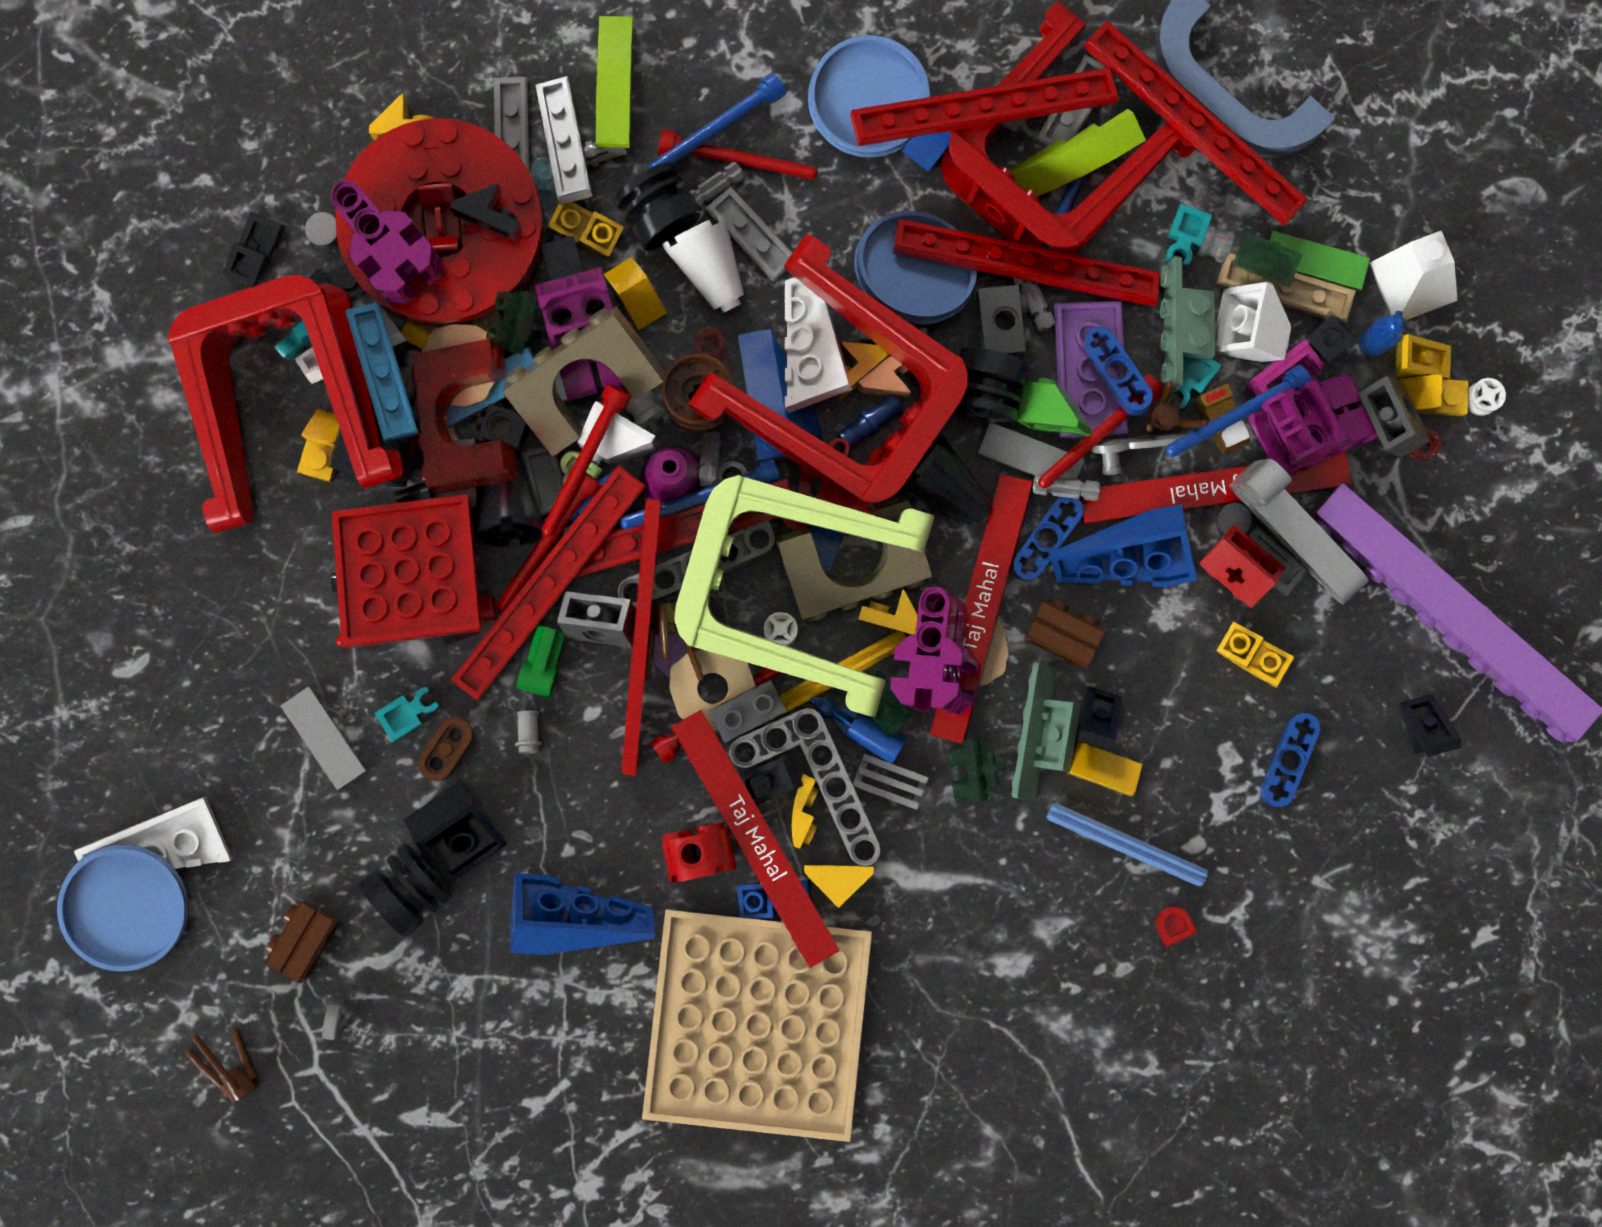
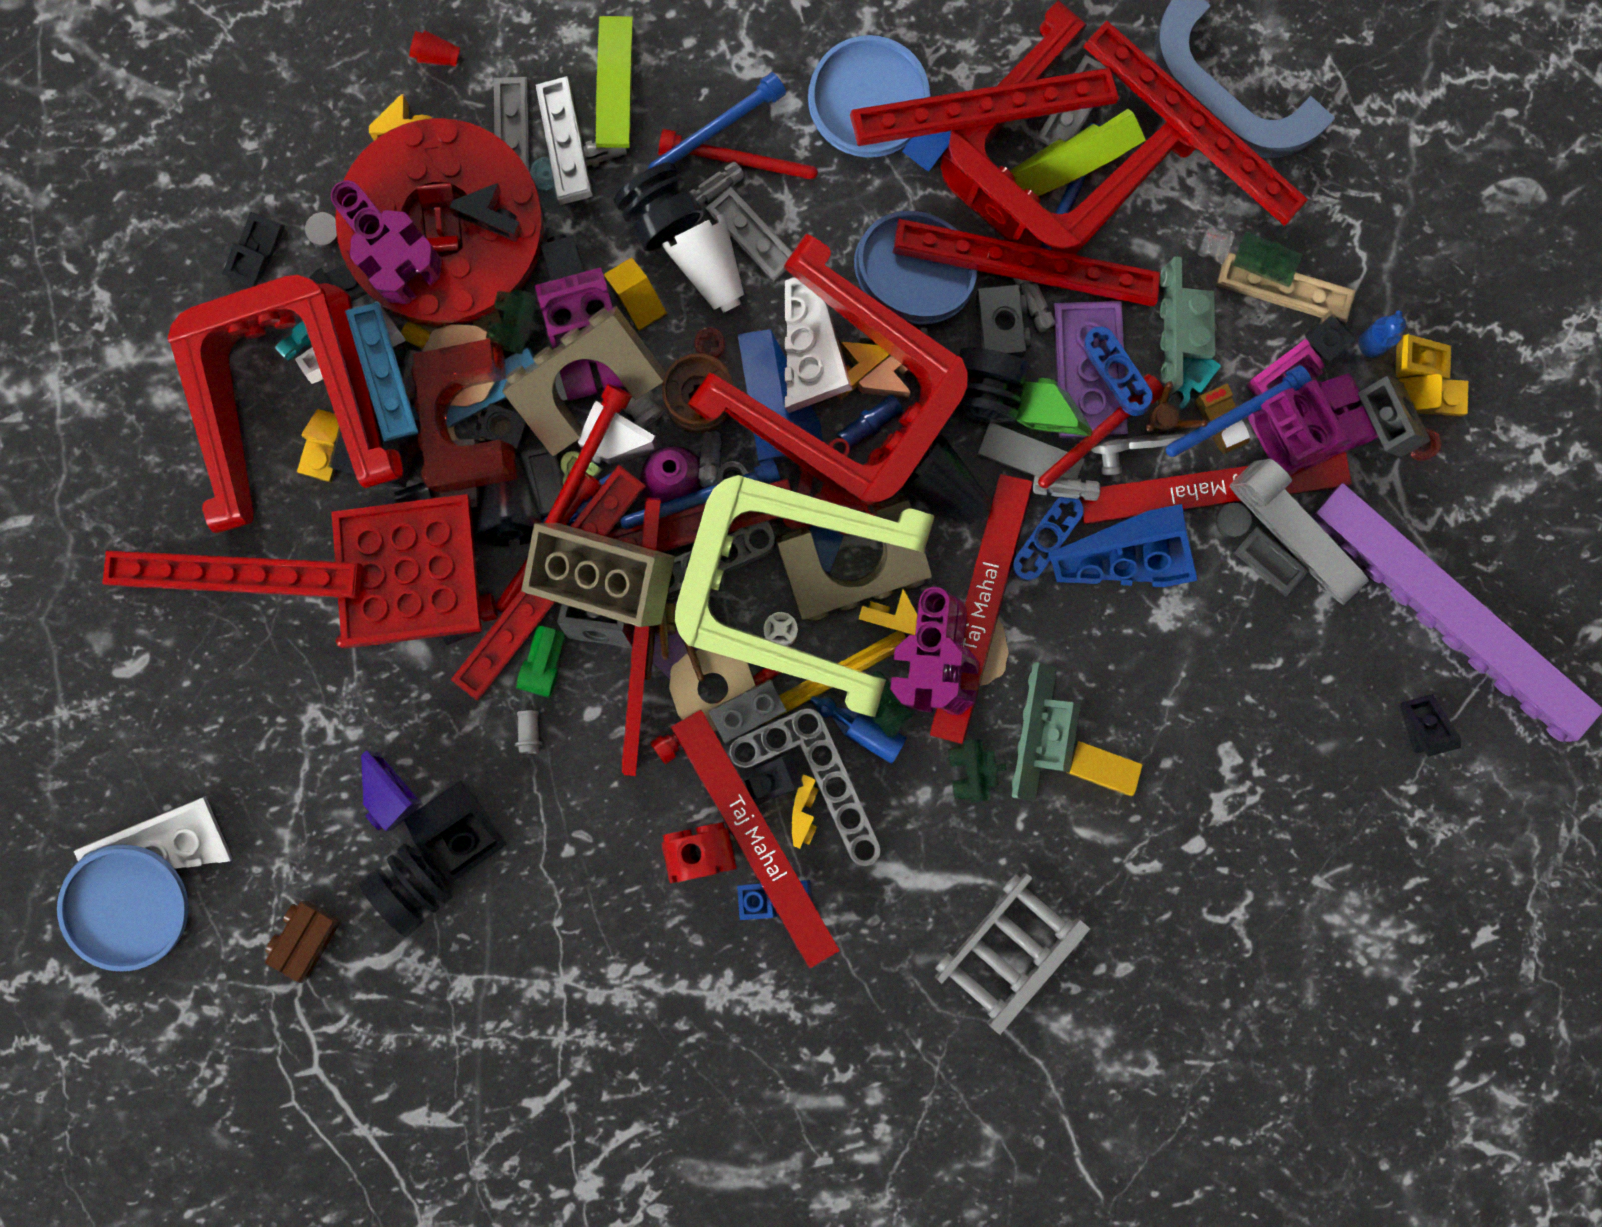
reddish brown plant [185,1028,258,1103] -> none
light grey tile [280,686,367,791] -> none
light grey tile [322,1004,342,1041] -> none
teal plate [374,687,440,743] -> none
reddish brown plate [418,718,474,781] -> none
blue wedge [510,873,655,955] -> none
yellow slope [546,202,624,257] -> none
tan plate [642,909,872,1142] -> none
yellow slope [804,865,874,908] -> none
light grey tile [853,754,929,810] -> none
reddish brown brick [1023,598,1105,669] -> none
medium blue axle [1047,803,1208,886] -> none
black slope [1076,687,1122,750] -> none
red tile [1156,906,1197,947] -> none
teal plate [1165,204,1212,268] -> none
red brick [1199,524,1286,608] -> none
white slope [1215,282,1291,362] -> none
yellow slope [1217,621,1294,688] -> none
blue beam [1260,713,1320,807] -> none
bright green tile [1263,231,1370,292] -> none
white slope [1369,231,1457,321] -> none
white wheel [1468,378,1506,416] -> none
none -> red tile [102,551,362,599]
none -> dark purple slope [361,750,423,831]
none -> red cone [409,30,461,67]
none -> dark tan brick [521,523,675,627]
none -> light grey fence [935,873,1090,1035]

